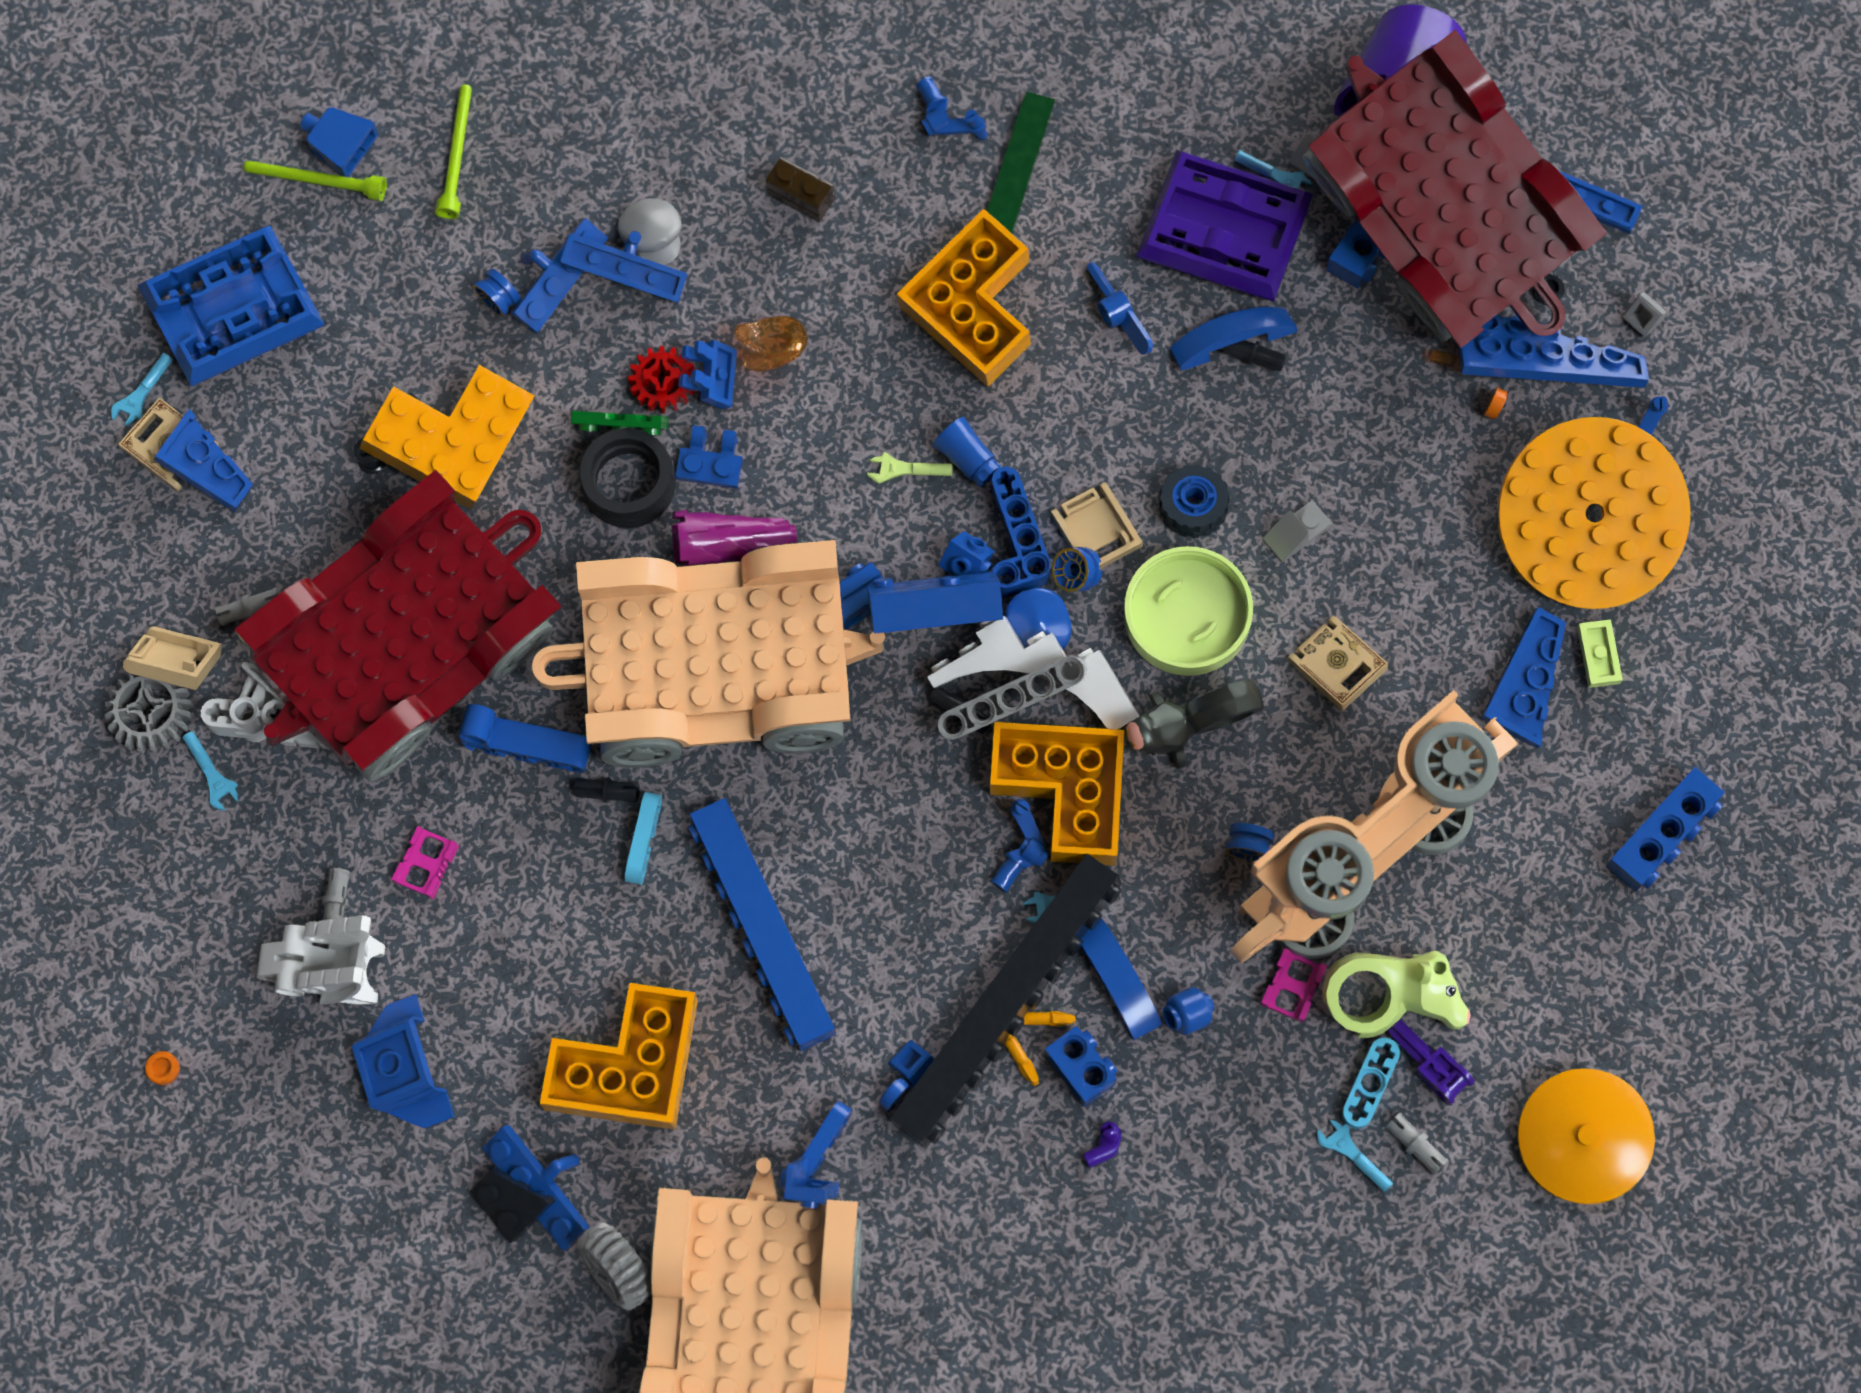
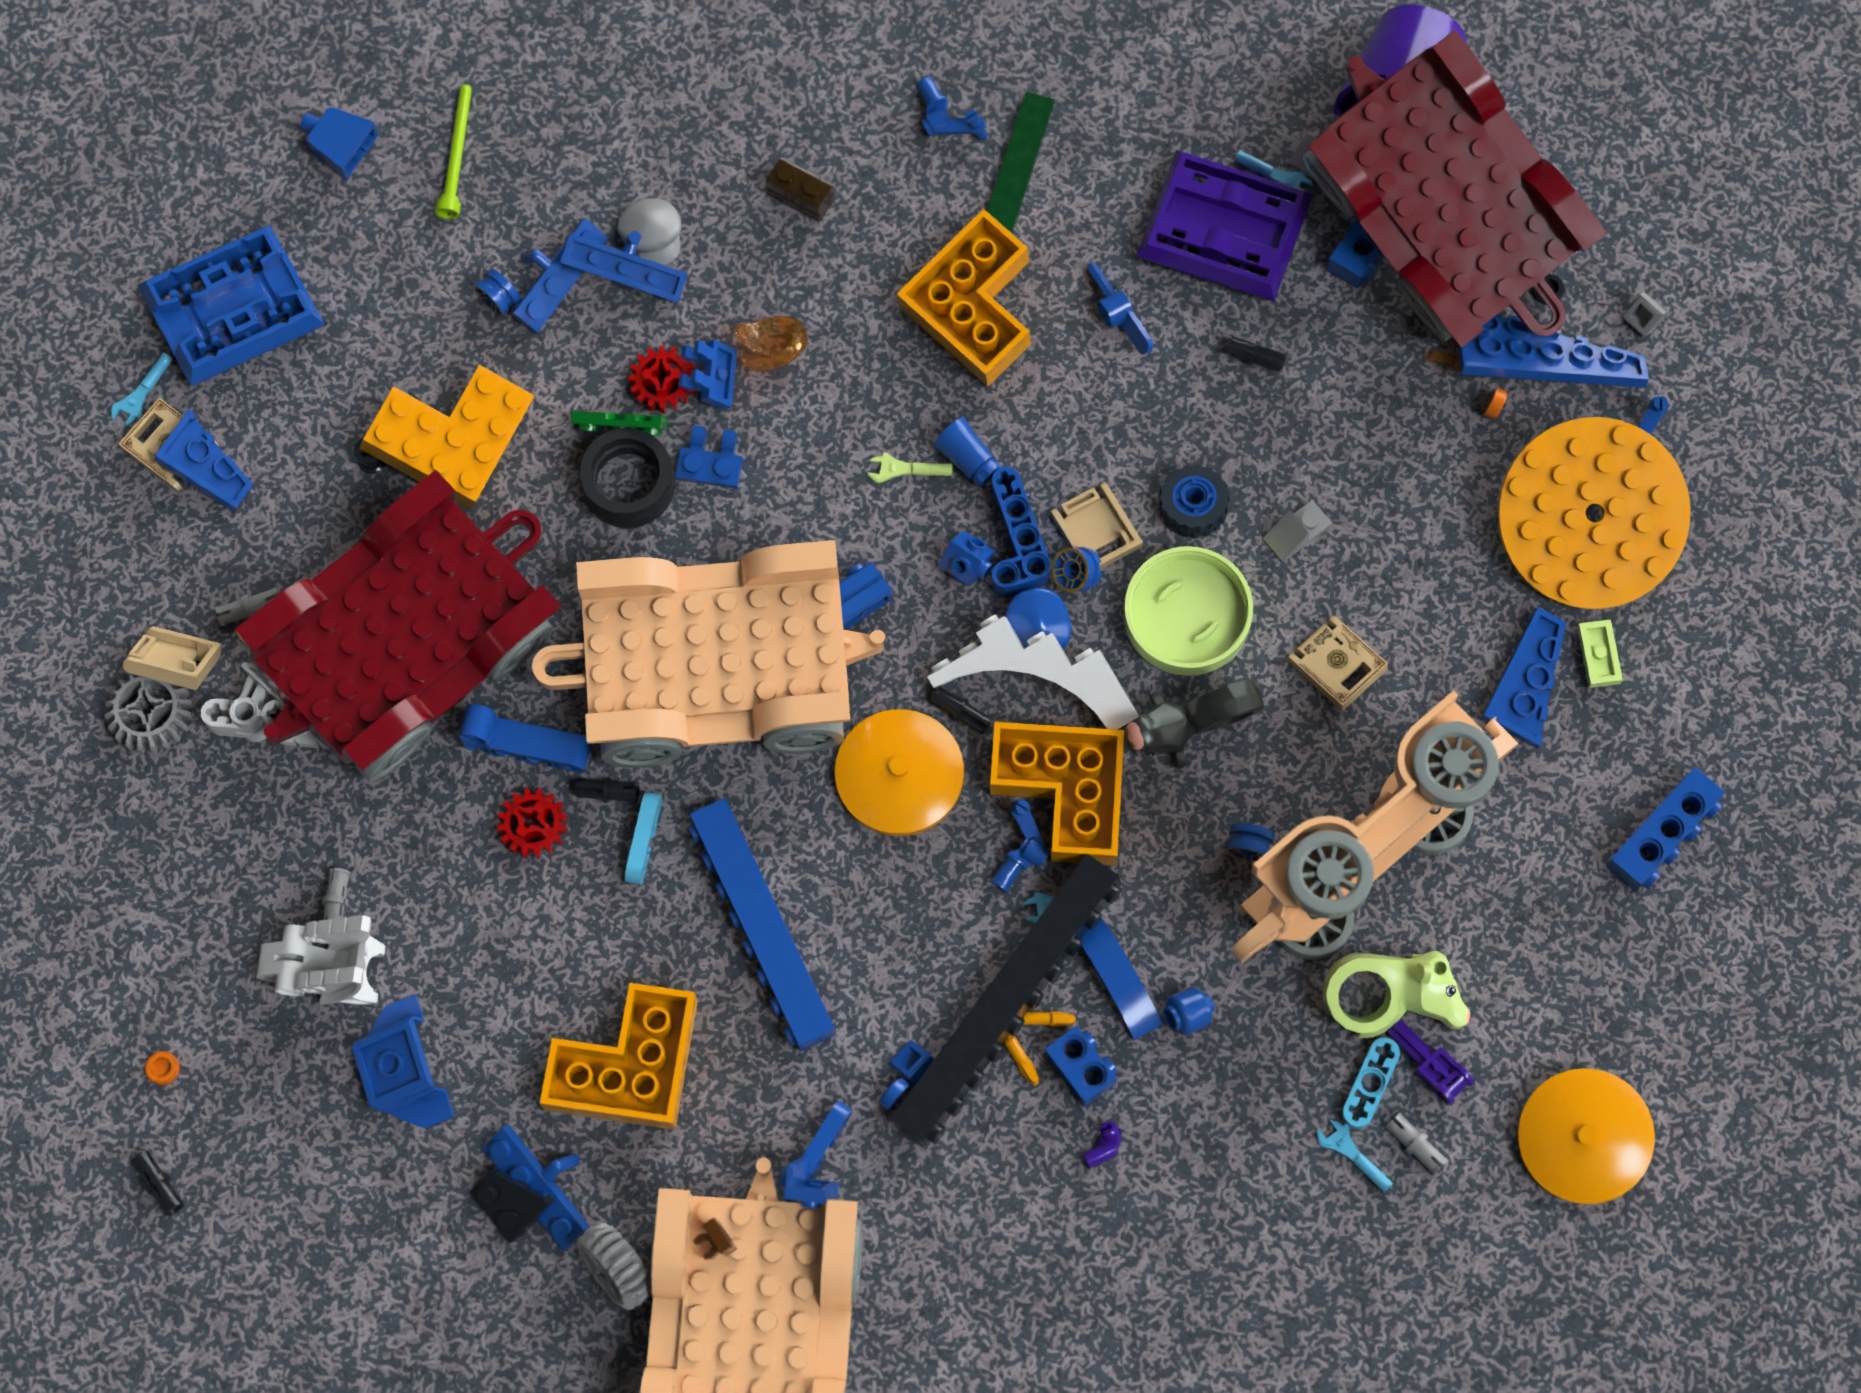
medium azure piece [182,731,238,811] -> none
lime piece [243,161,387,201] -> none
dark pink piece [391,826,459,899] -> none
magenta cone [671,510,797,567] -> none
blue brick [867,572,1003,634] -> none
light grey beam [938,655,1087,740] -> none
blue slope [1170,307,1298,371] -> none
dark pink piece [1261,948,1327,1023] -> none
blue tile [1559,171,1643,234] -> none
none -> black pin [130,1150,185,1216]
none -> red gear [497,788,569,859]
none -> reddish brown tile [693,1217,737,1261]
none -> light orange dish [835,709,964,836]

